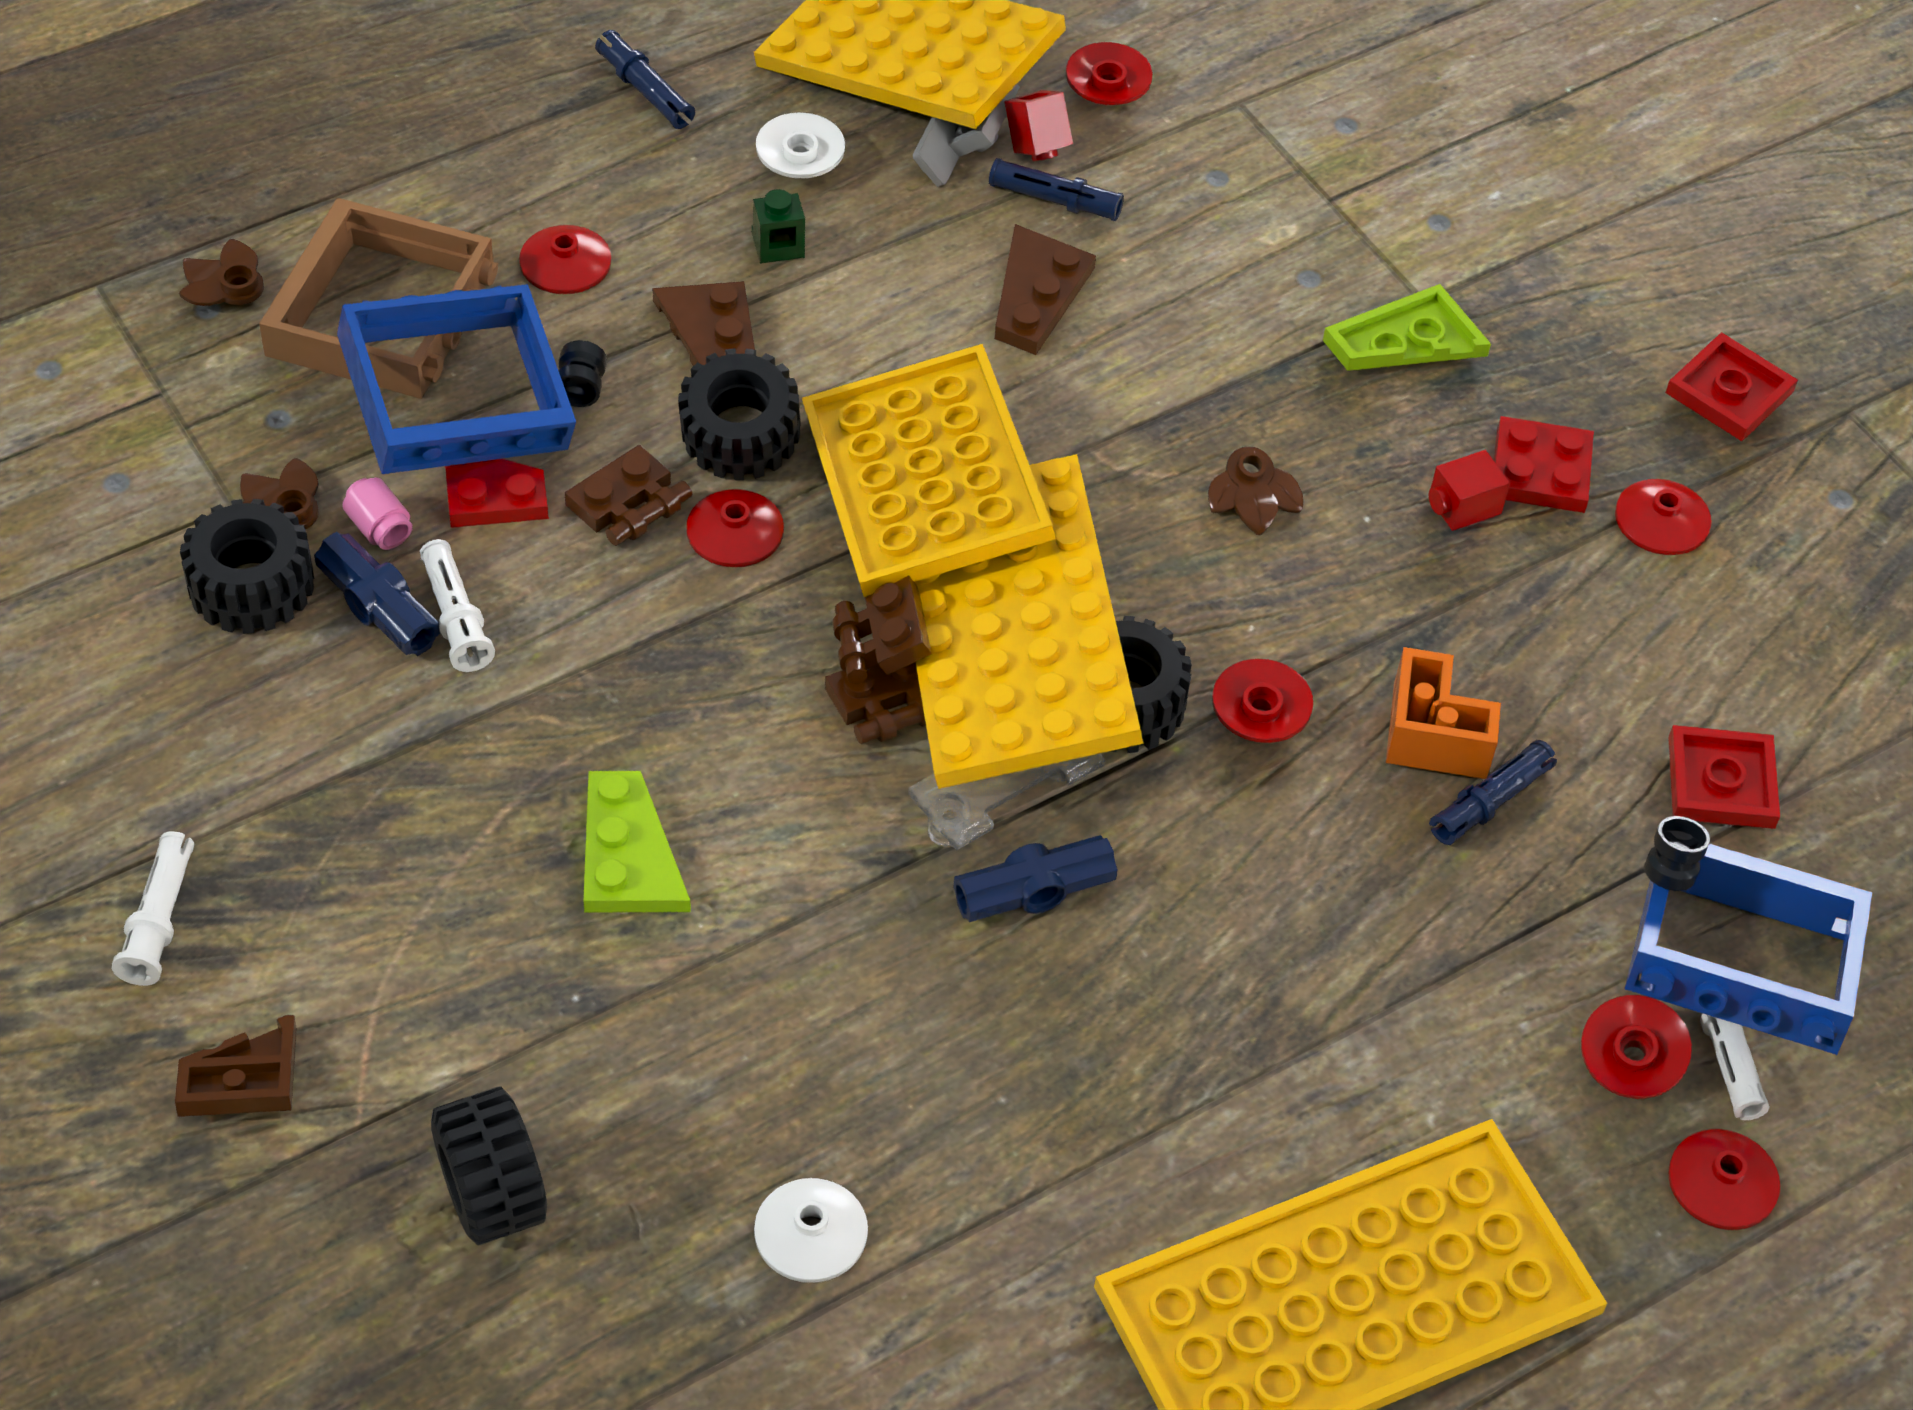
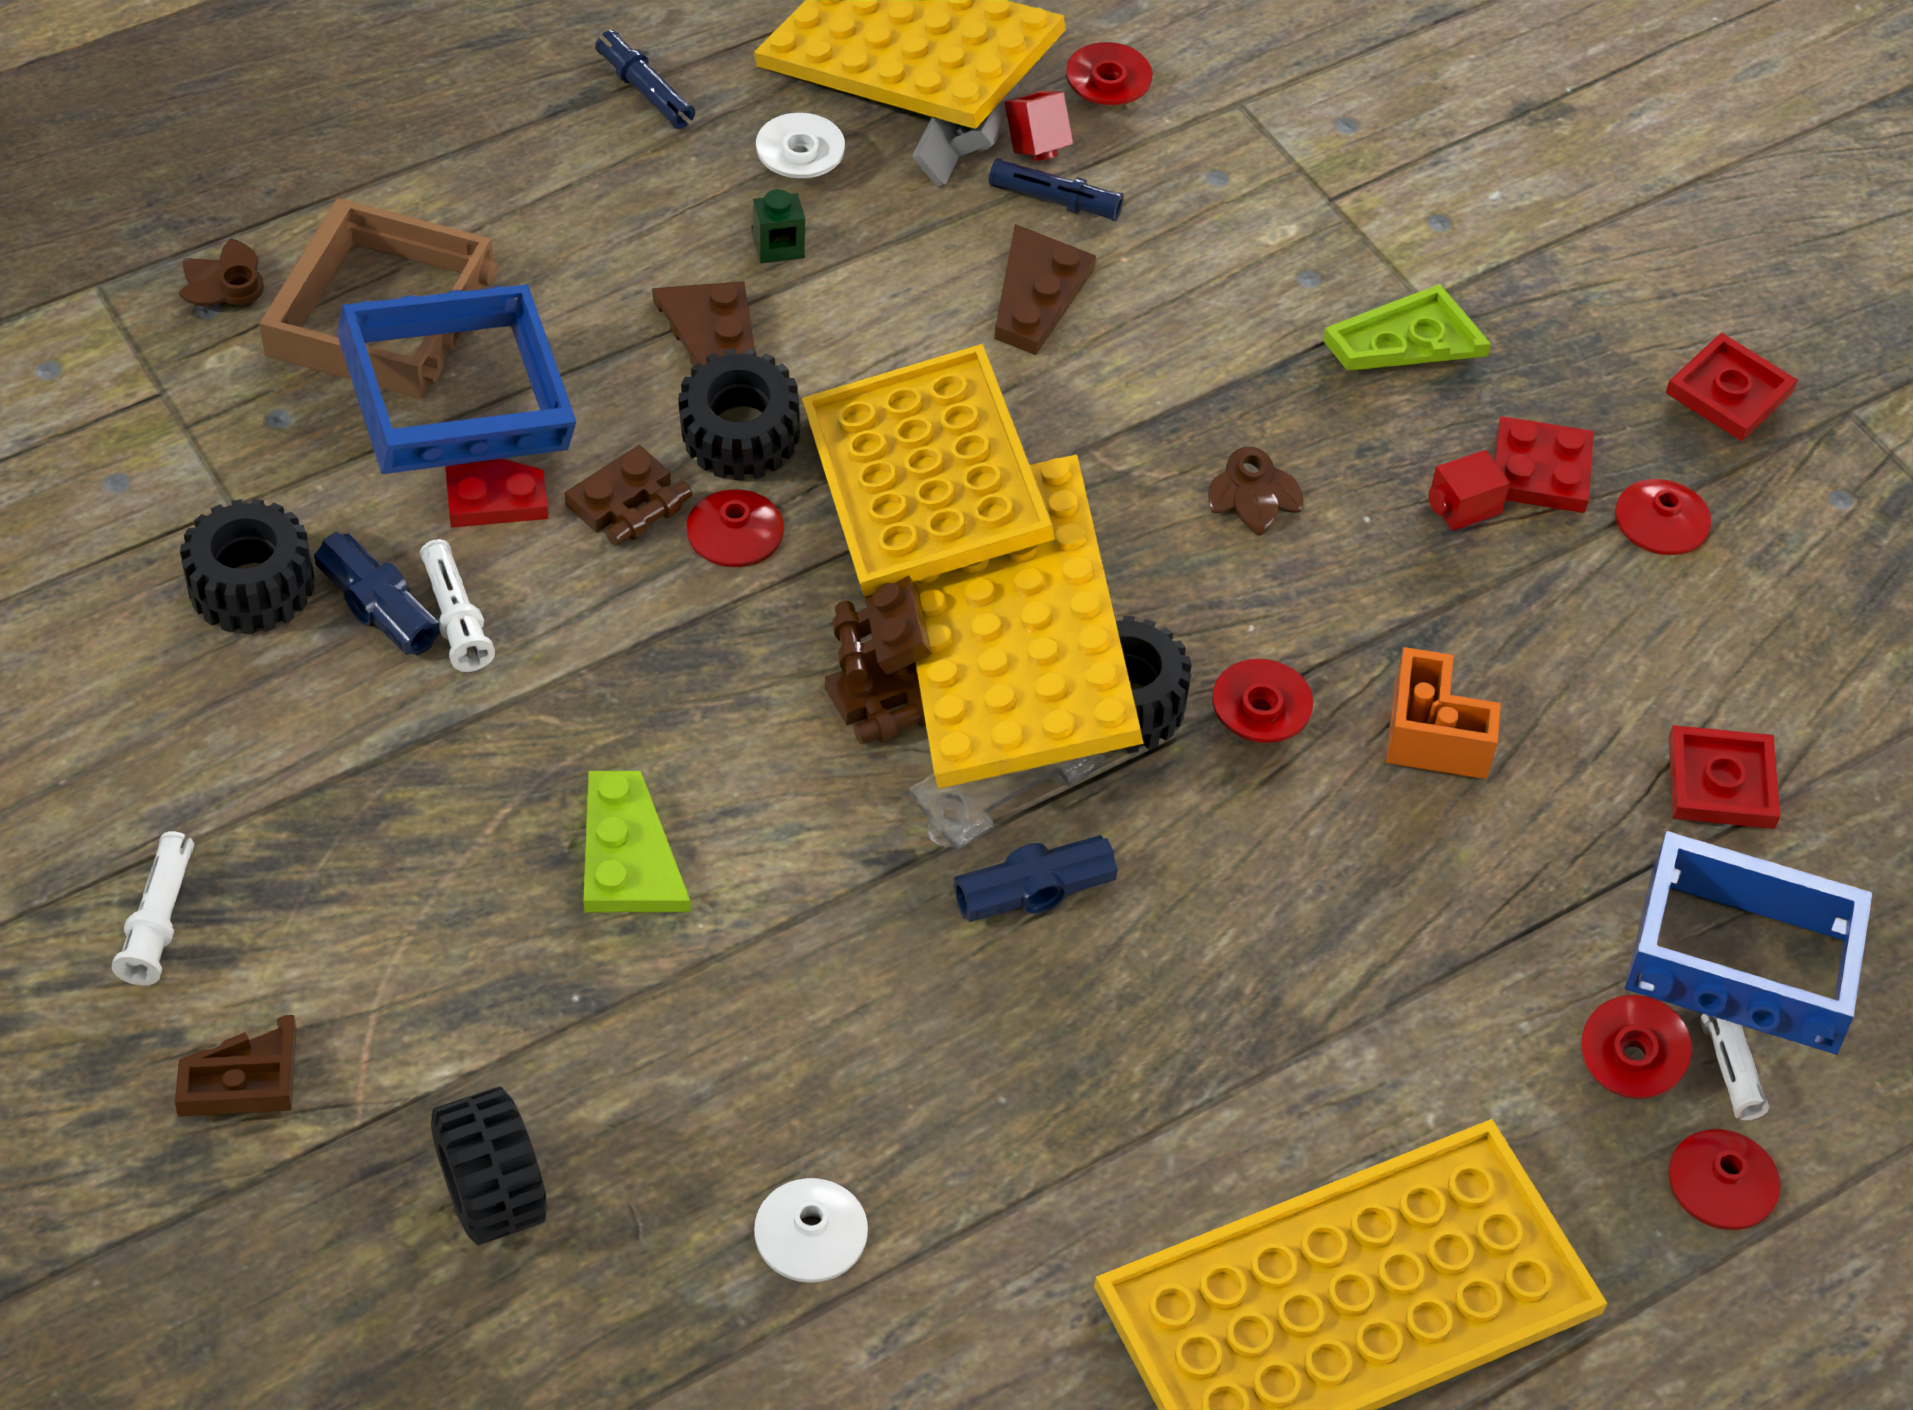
reddish brown plate [240,458,319,529] -> none
bright pink brick [343,478,412,550] -> none
red dish [519,225,611,294] -> none
black wheel [558,340,607,407] -> none
dark blue pin [1429,740,1557,845] -> none
black wheel [1644,816,1710,891] -> none

